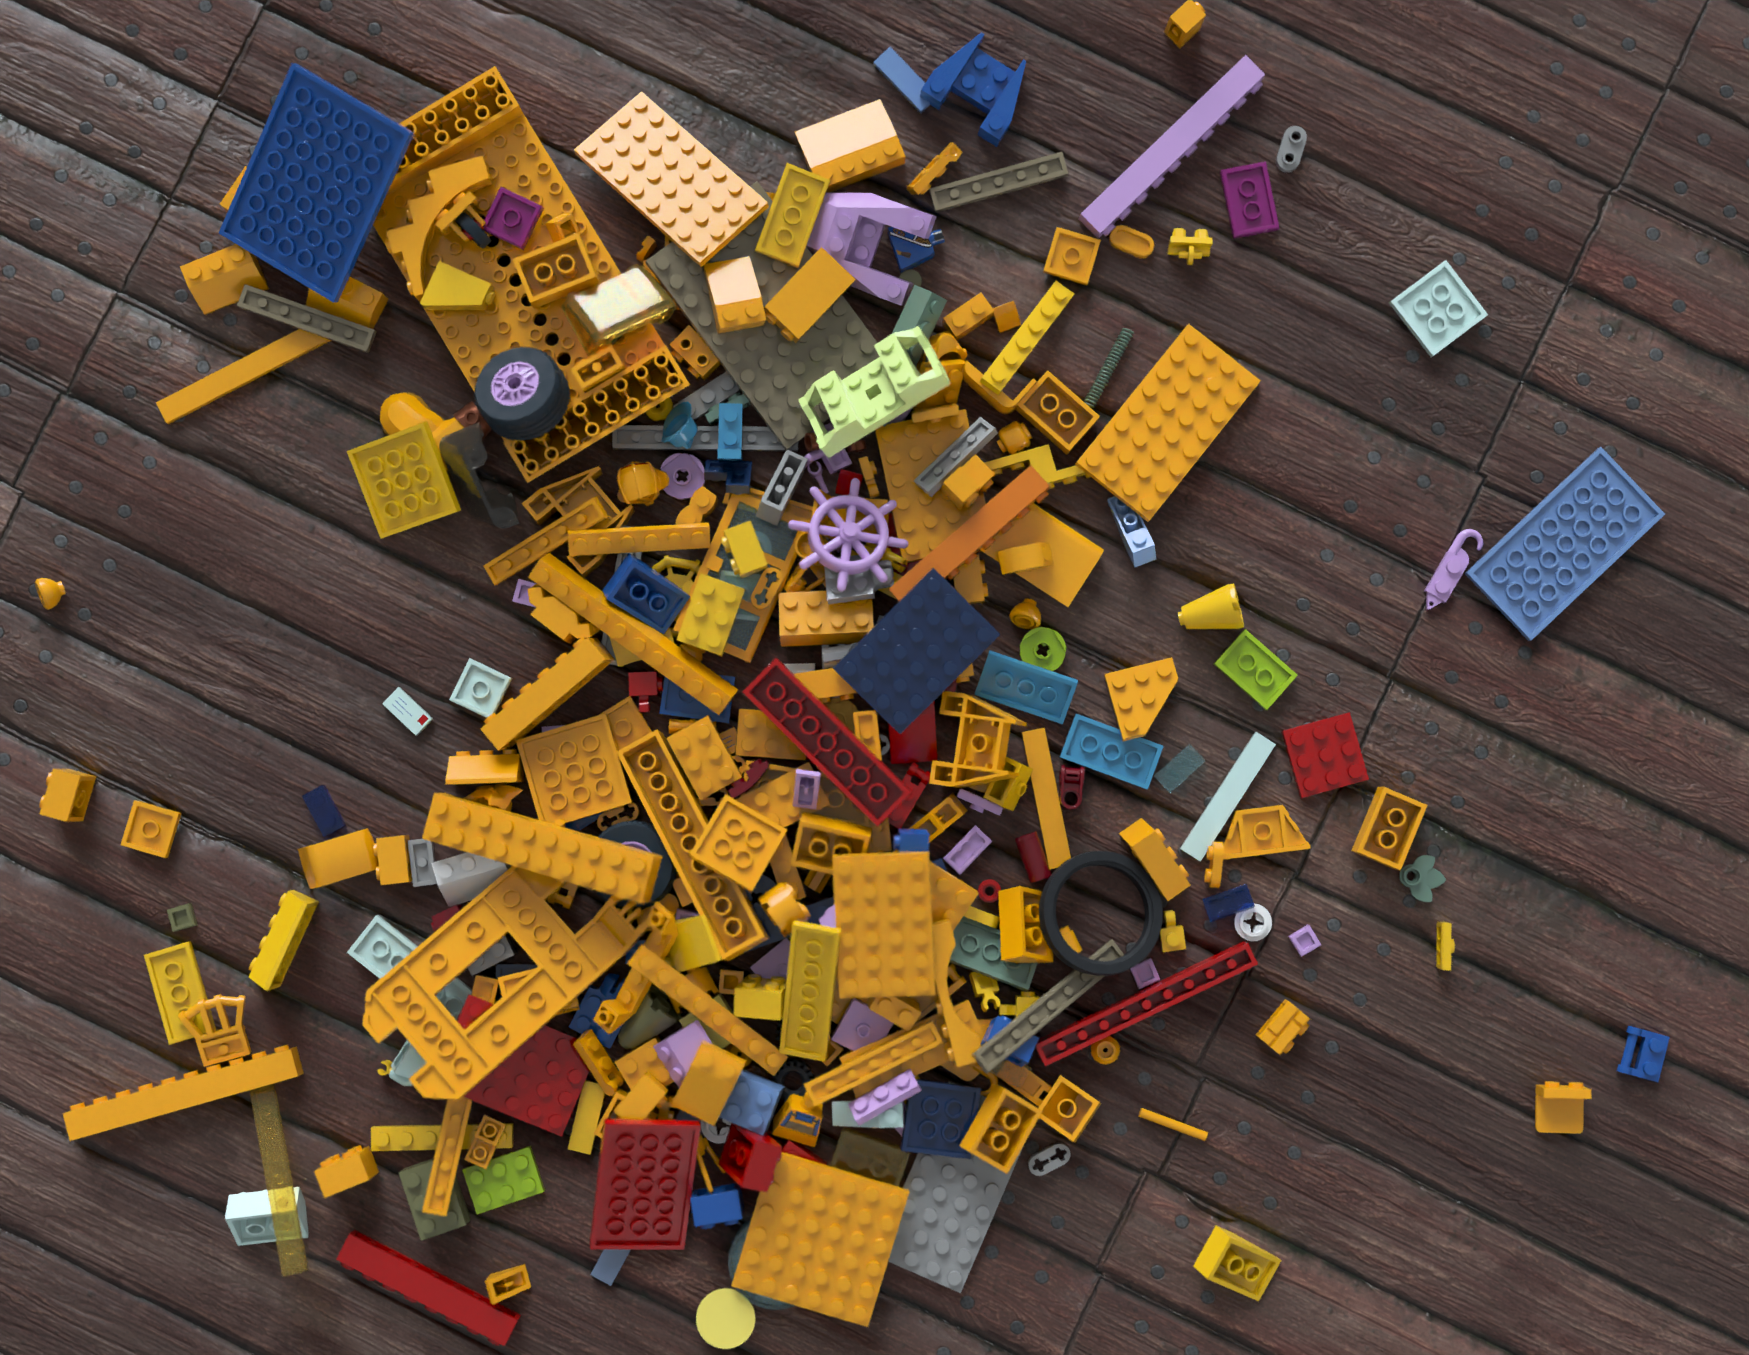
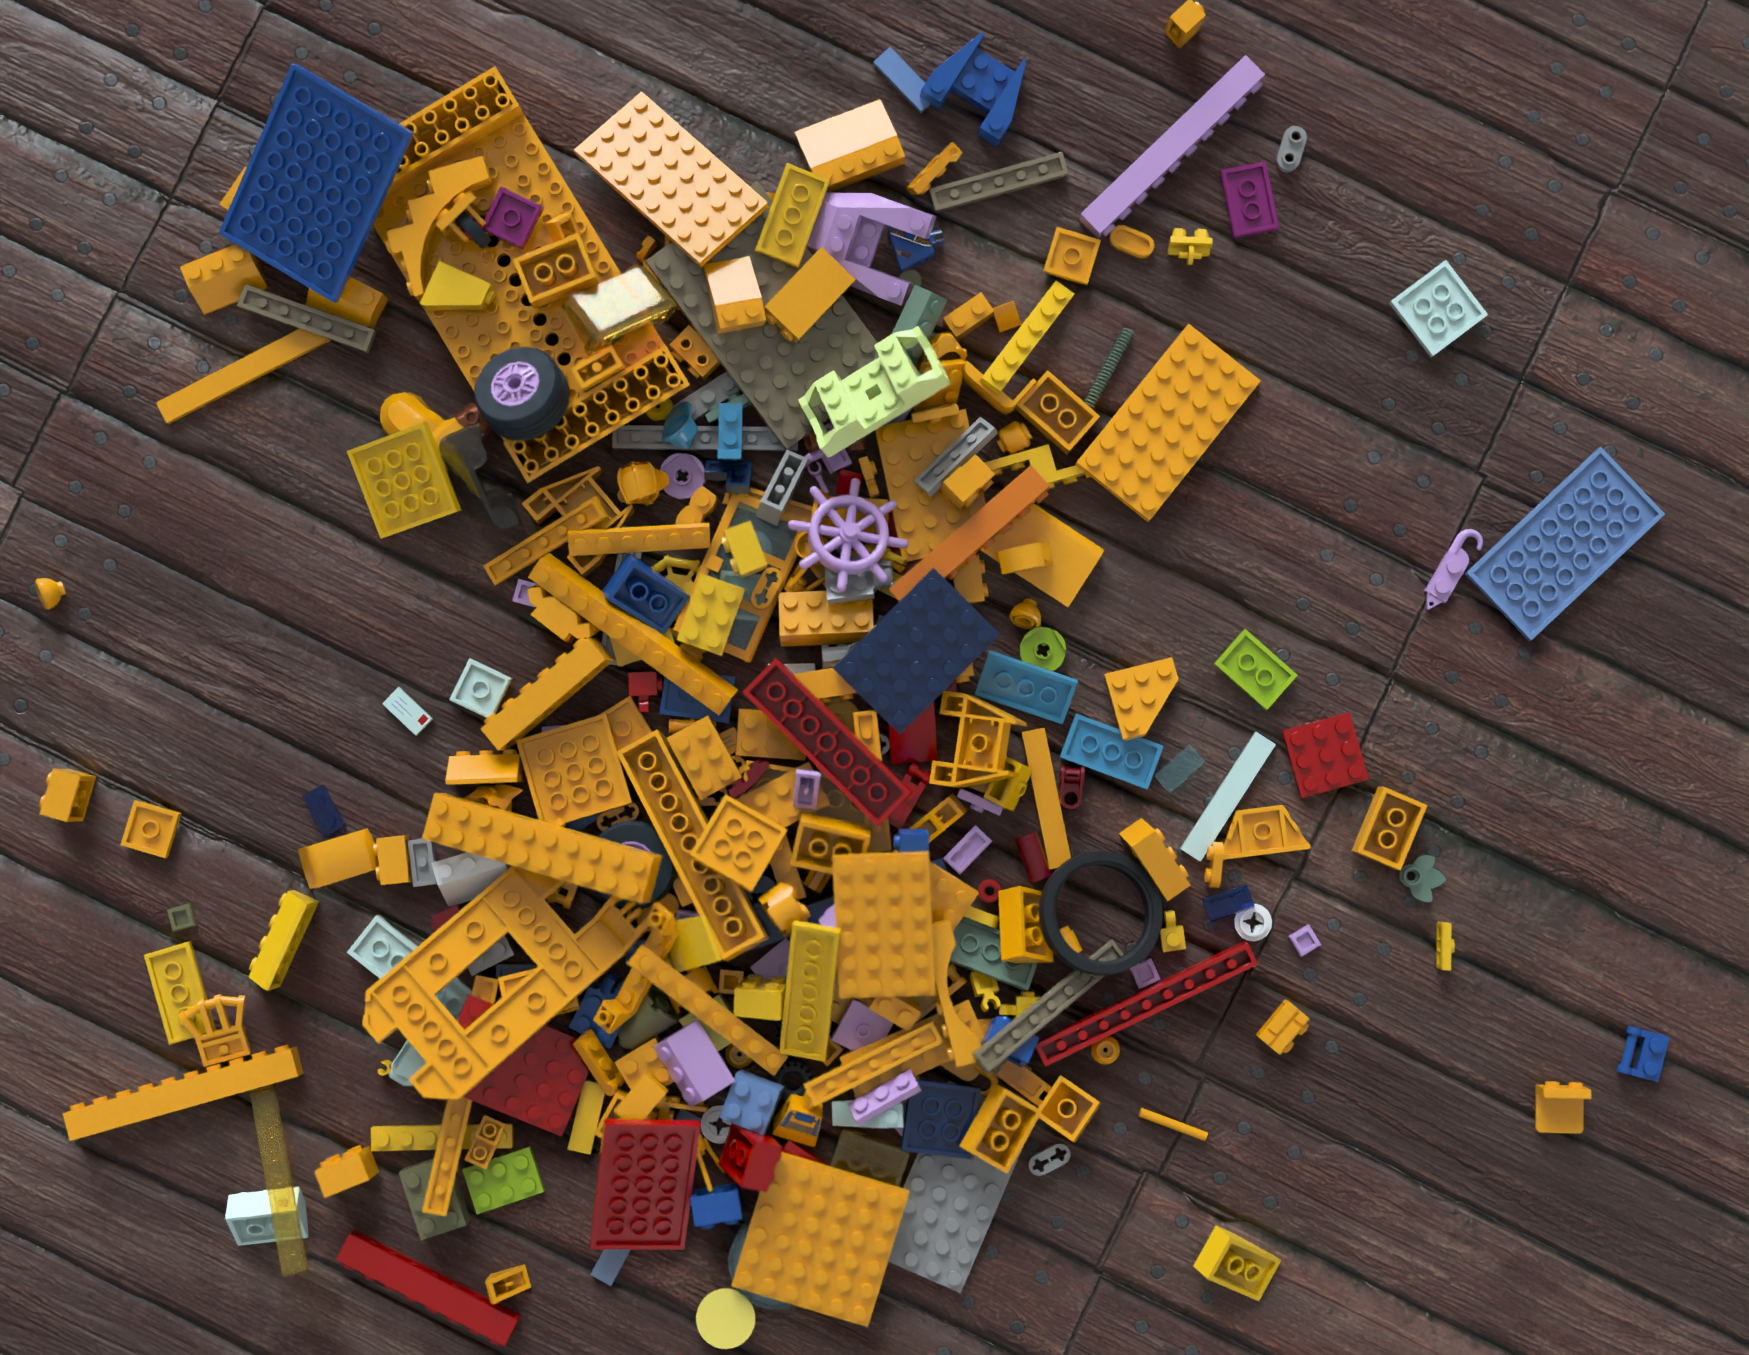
light orange slope [672,1040,746,1126] -> none
light blue slope [1107,496,1156,567] -> none
yellow cone [1178,583,1244,629] -> none

